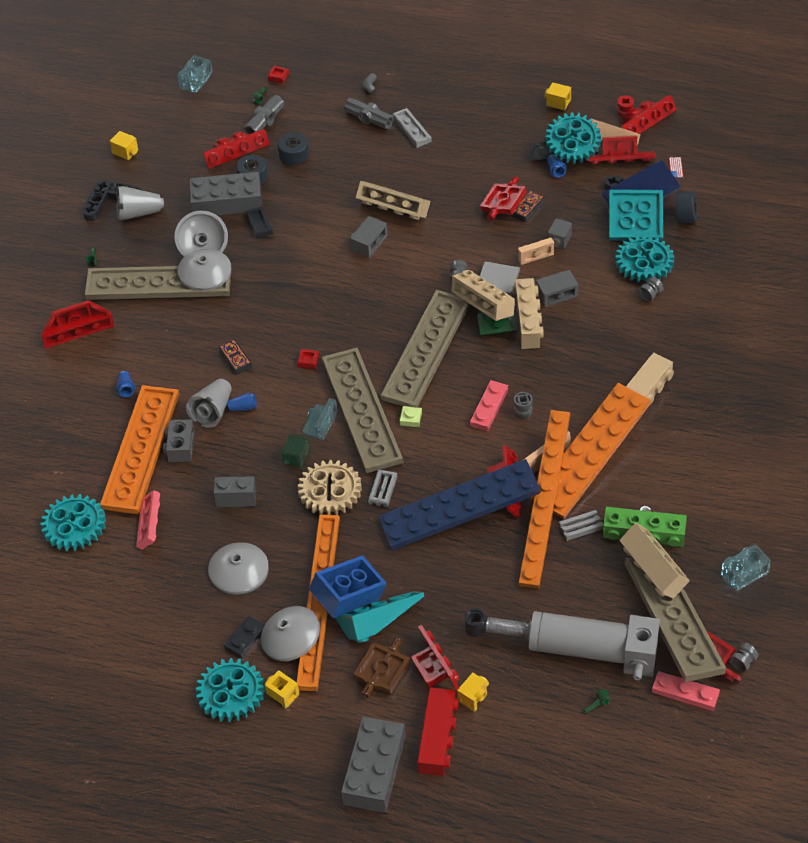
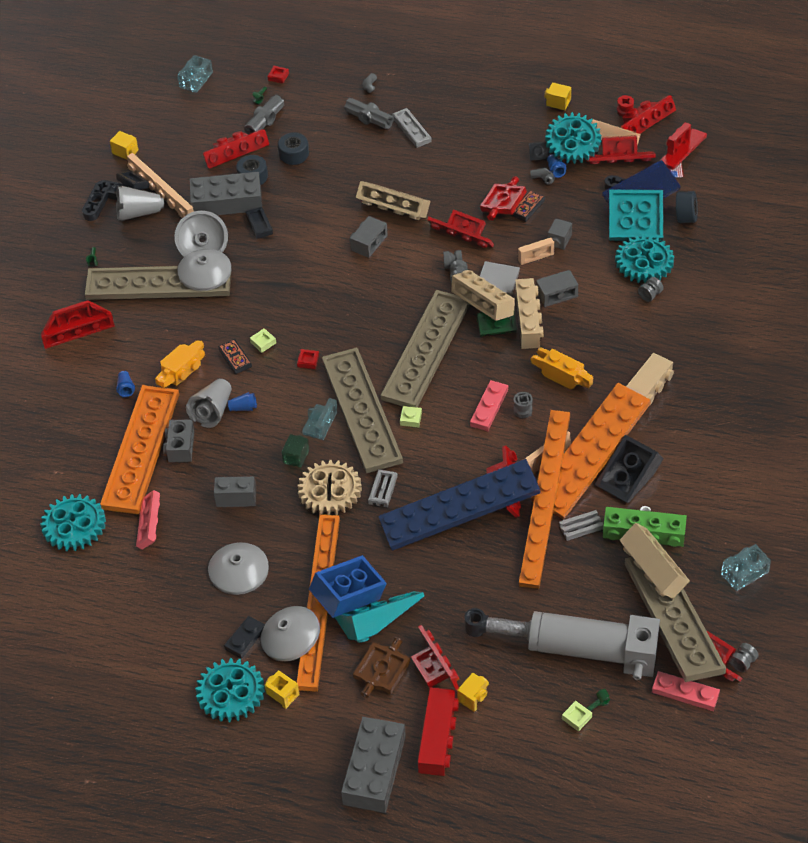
none -> black tile [116,171,149,190]
none -> light nougat plate [127,153,194,218]
none -> light orange hinge [155,341,205,388]
none -> yellowish green plate [250,329,276,352]
none -> red bracket [427,209,494,248]
none -> dark grey wheel [443,250,462,269]
none -> dark grey arm [530,168,555,184]
none -> light orange hinge [530,347,593,389]
none -> yellowish green plate [562,701,592,731]
none -> black slope [595,435,663,503]
none -> red bracket [659,122,707,170]

